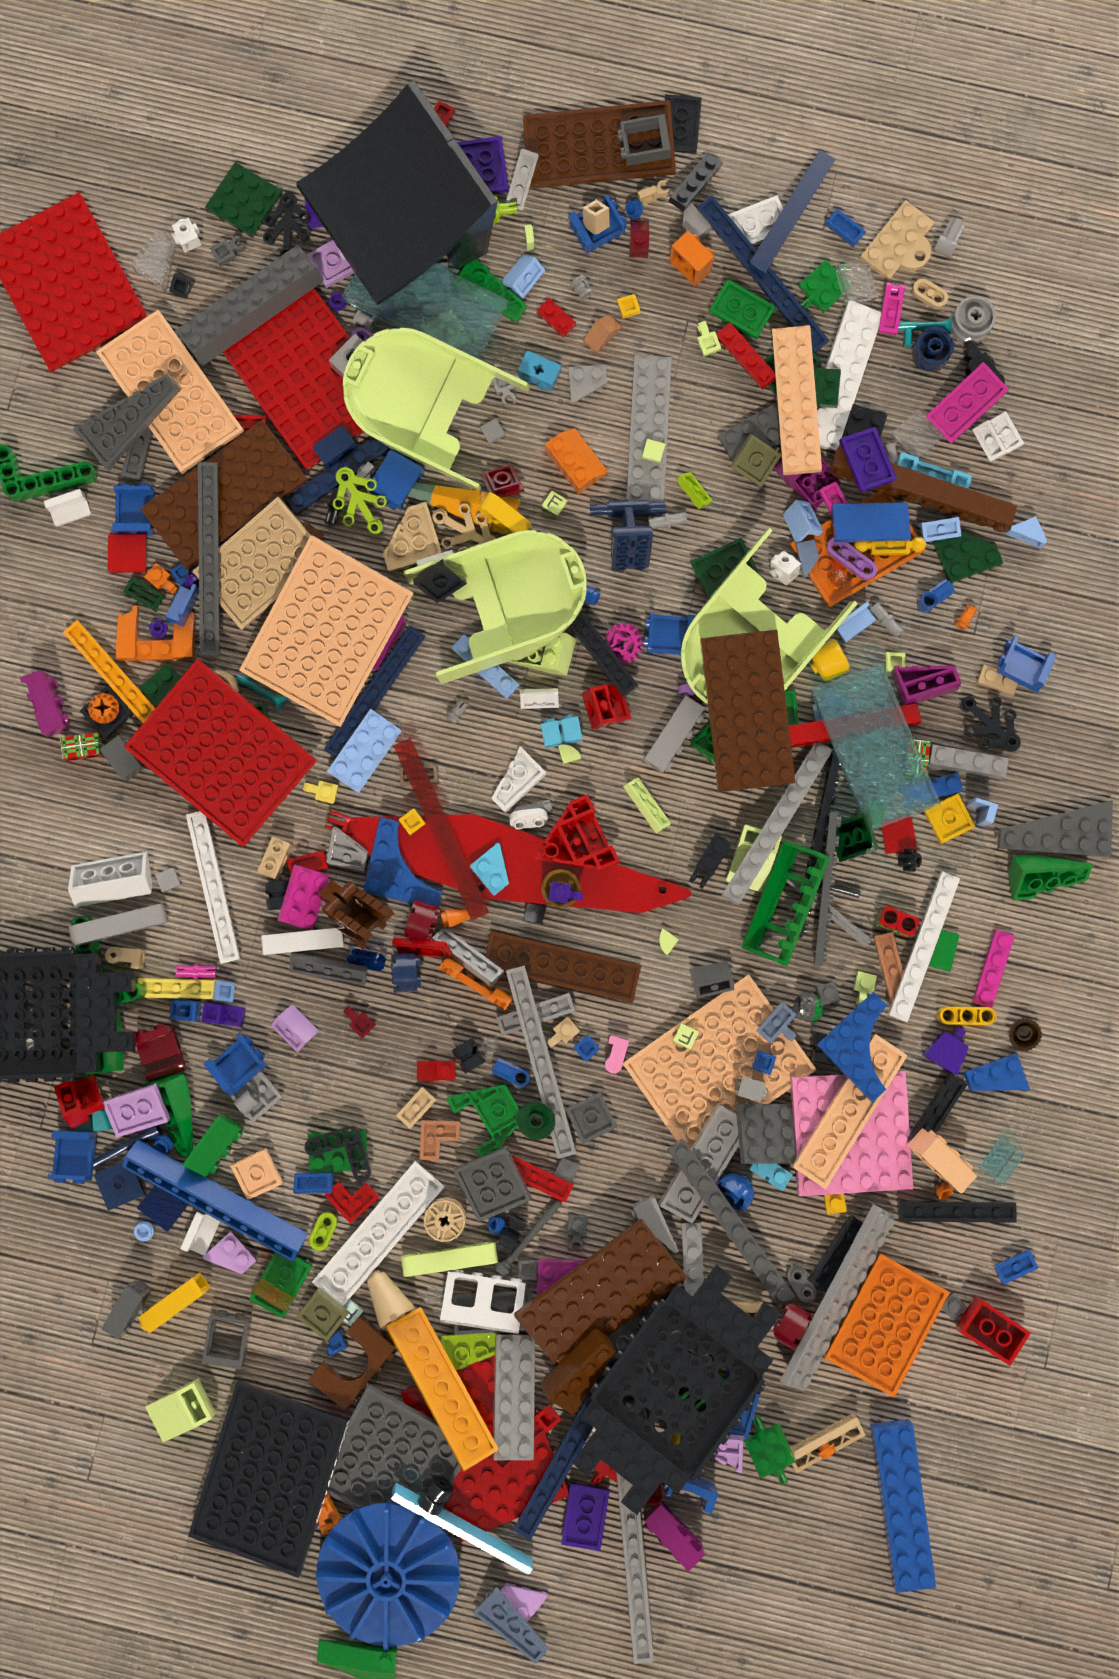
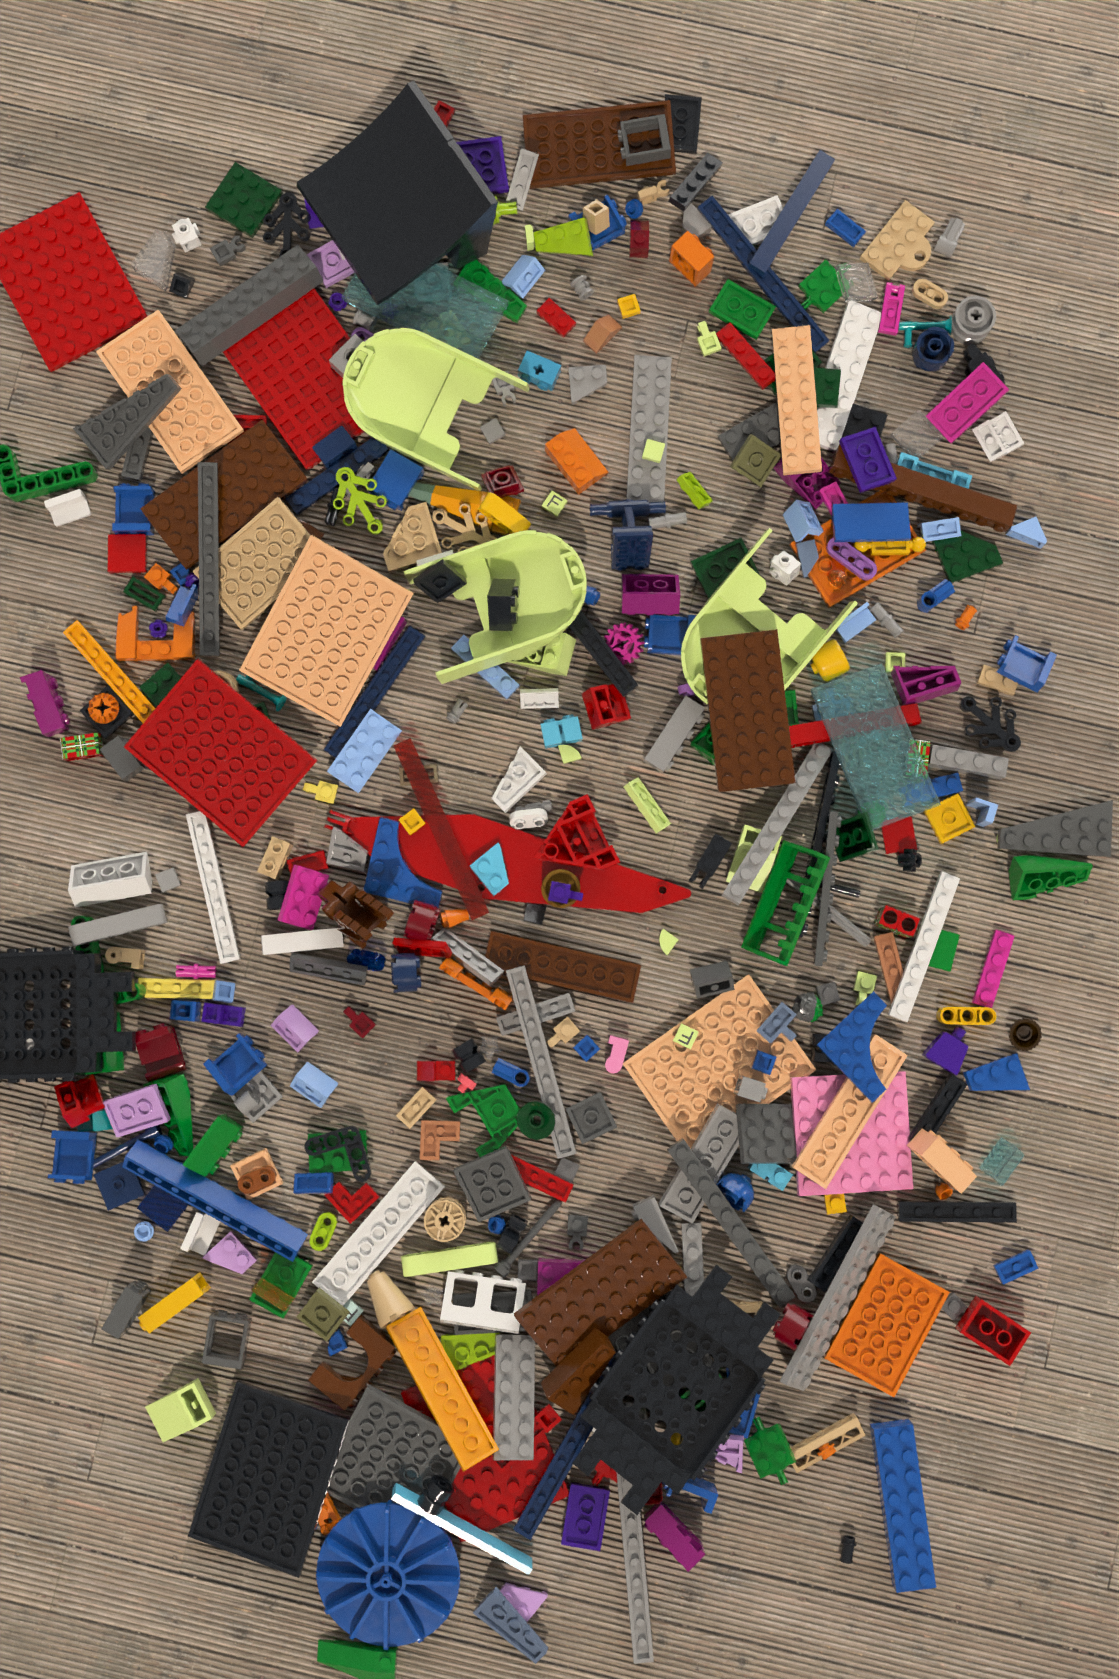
none -> dark orange plate [238,1166,277,1194]
none -> light blue panel [290,1062,338,1108]
none -> coral tile [457,1073,477,1093]
none -> black brick [487,579,520,631]
none -> lime wing [533,218,593,256]
none -> magenta brick [621,574,680,615]
none -> black pin [840,1535,857,1564]

